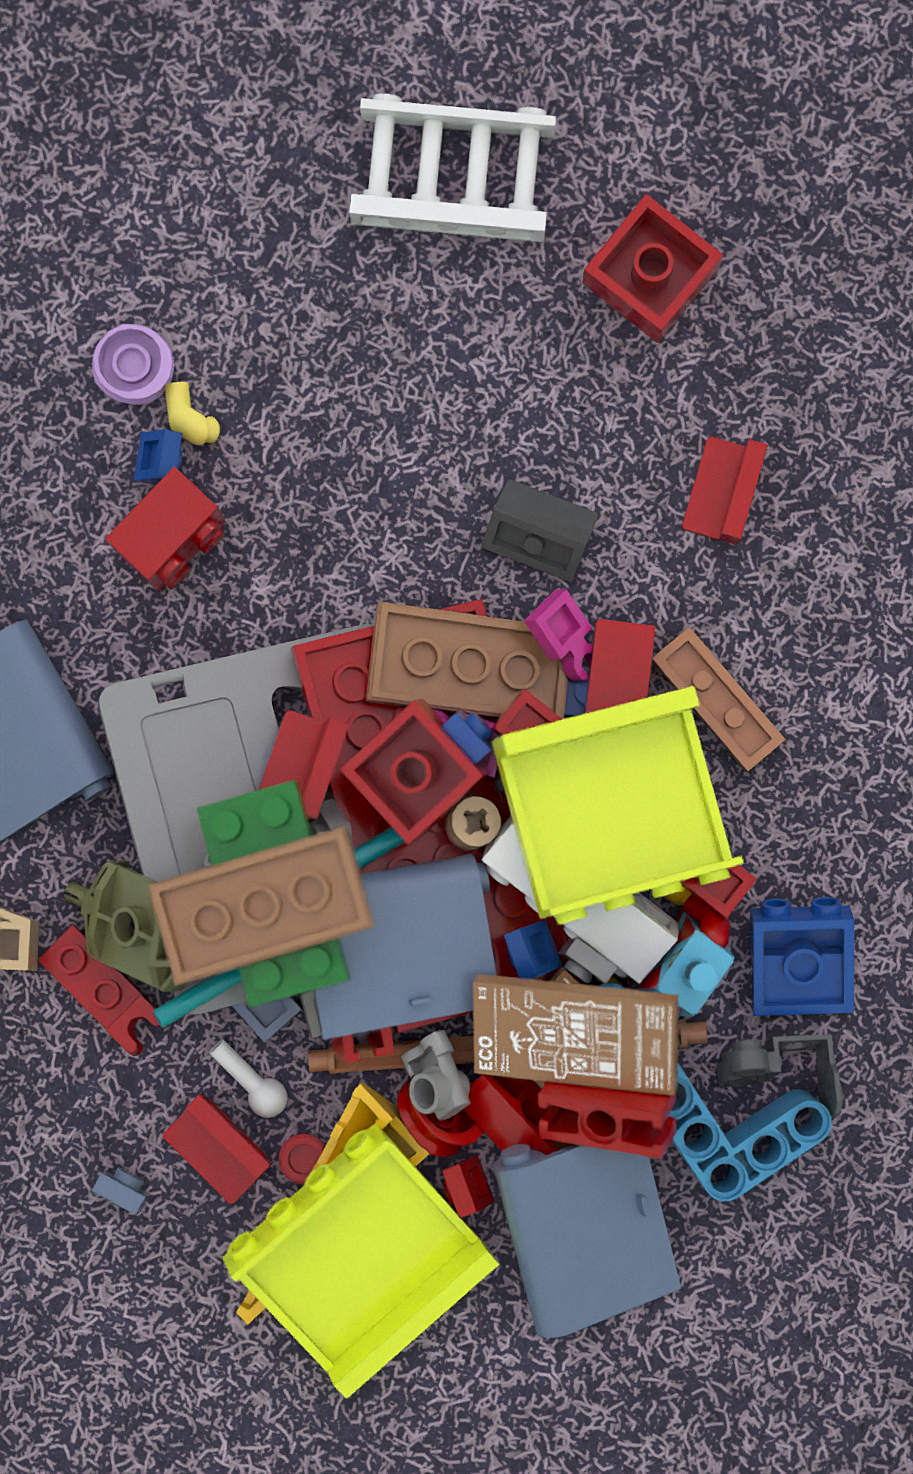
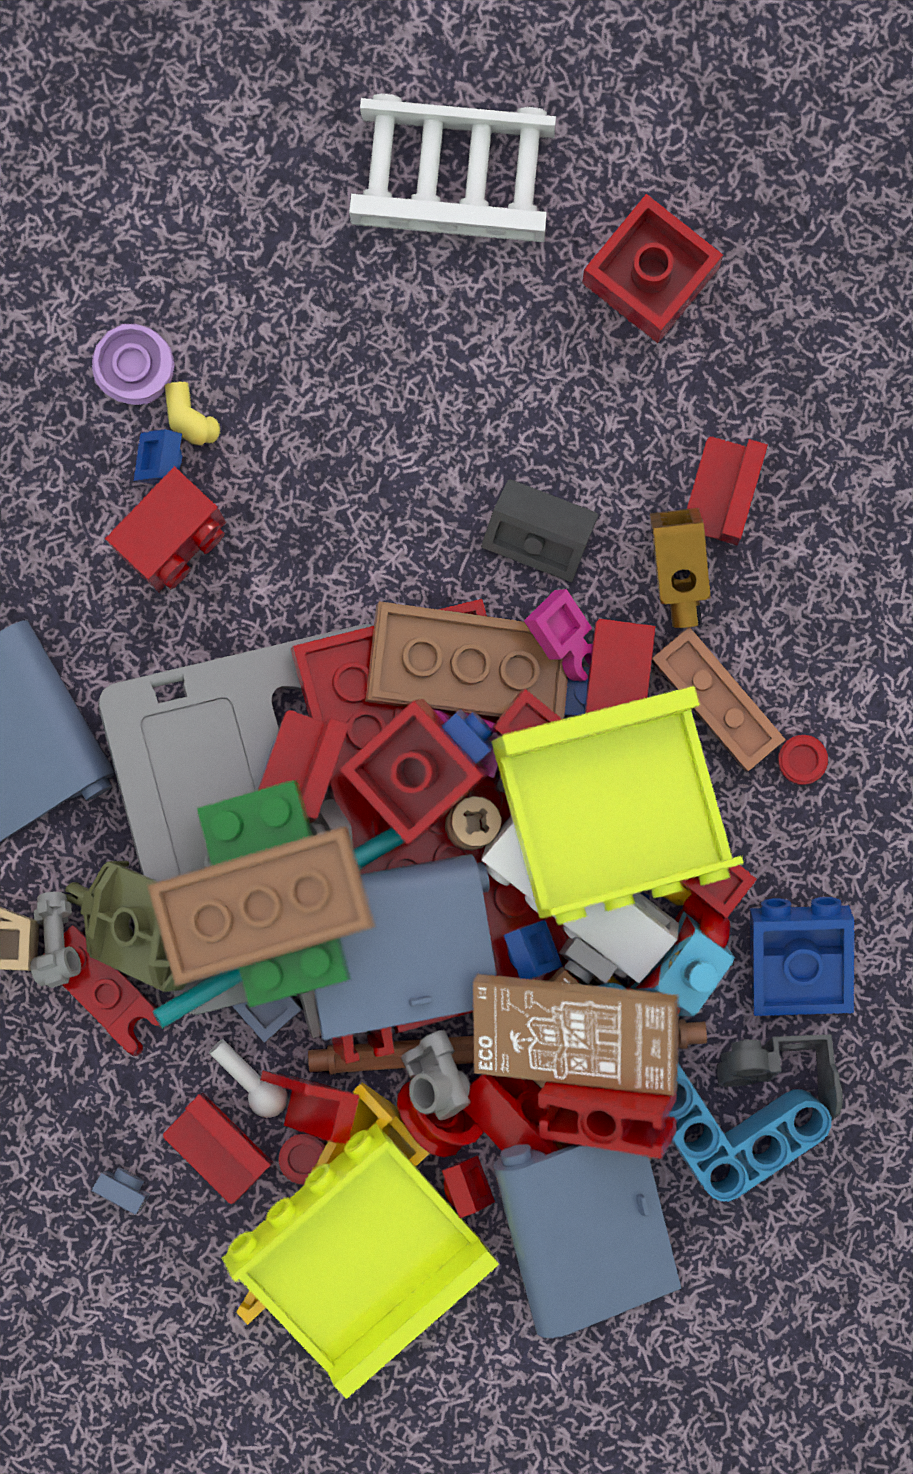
none -> light grey bar [31,892,81,988]
none -> red panel [260,1070,360,1145]
none -> pearl gold torso [650,508,711,628]
none -> red tile [778,735,828,785]

